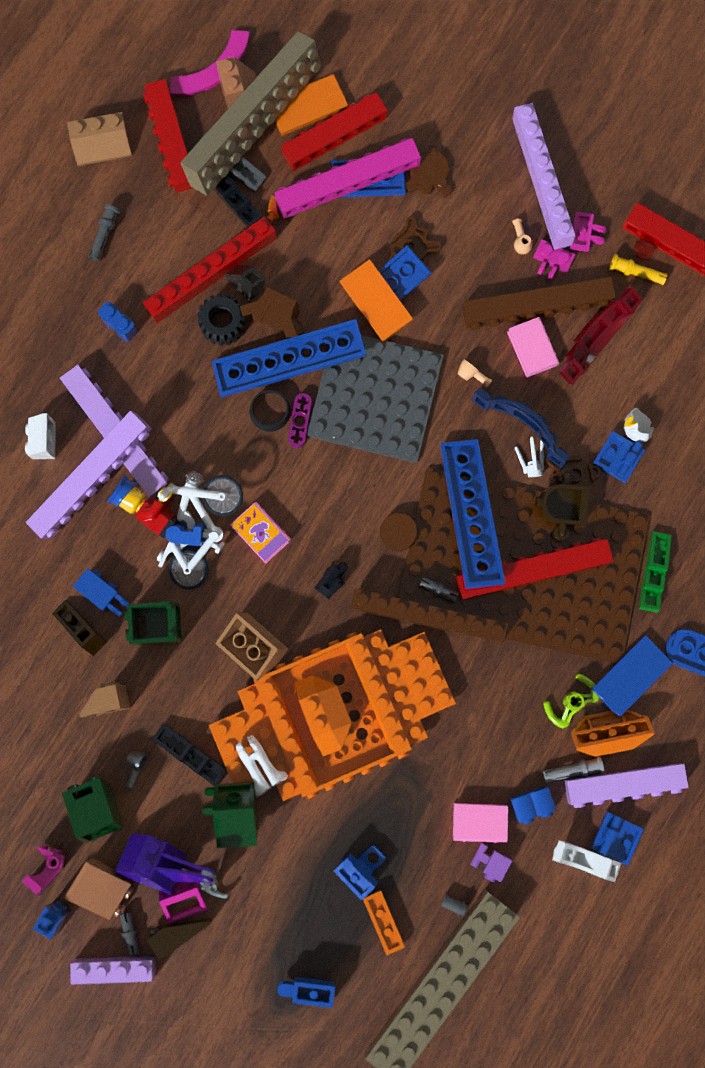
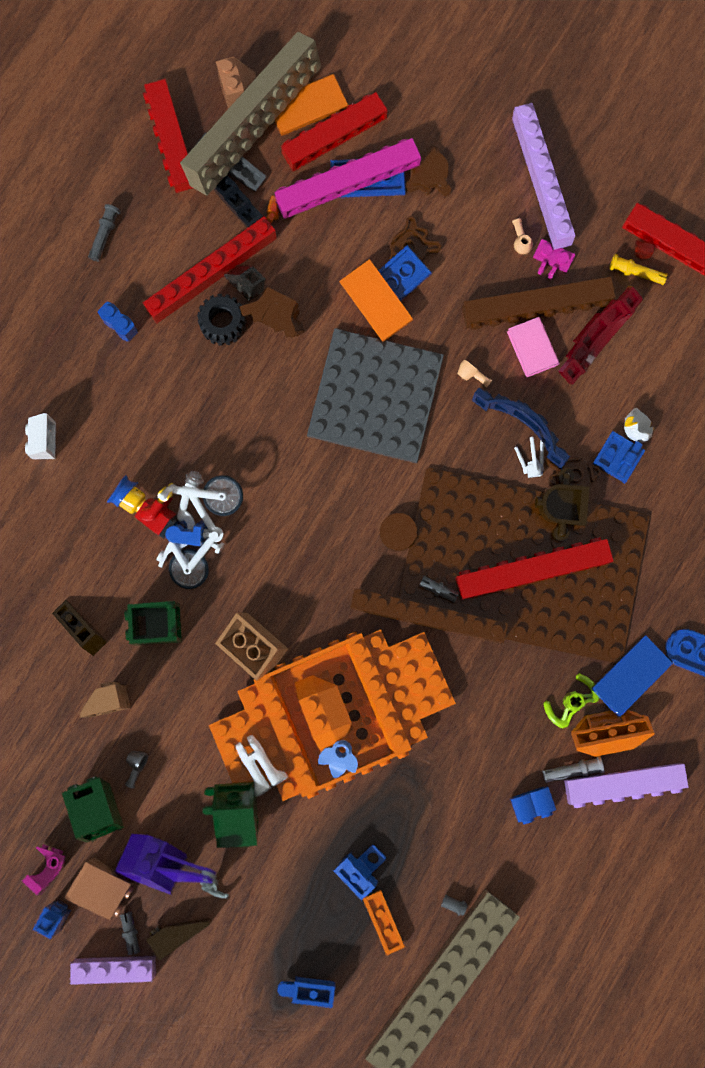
lavender brick [25,411,152,539] -> none
lavender brick [60,365,169,499] -> none
medium nougat slope [67,112,132,166] -> none
blue hinge [72,568,130,617] -> none
black slope [152,723,228,786] -> none
dark pink tile [159,882,208,924] -> none
dark pink tile [170,30,250,97] -> none
blue plate [212,319,366,398] -> none
piece [230,502,292,564] -> none
black tyre [249,390,291,432] -> none
magenta beam [288,393,312,448] -> none
black rock [314,562,348,599] -> none
blue plate [440,439,505,589] -> none
bright pink piece [453,803,508,843] -> none
medium lavender brick [470,843,512,883] -> none
white arch [553,841,621,882] -> none
dark pink hinge [570,211,606,252] -> none
blue plate [590,812,644,866] -> none
green slope [639,531,672,613] -> none
none -> medium blue plate [318,740,358,778]

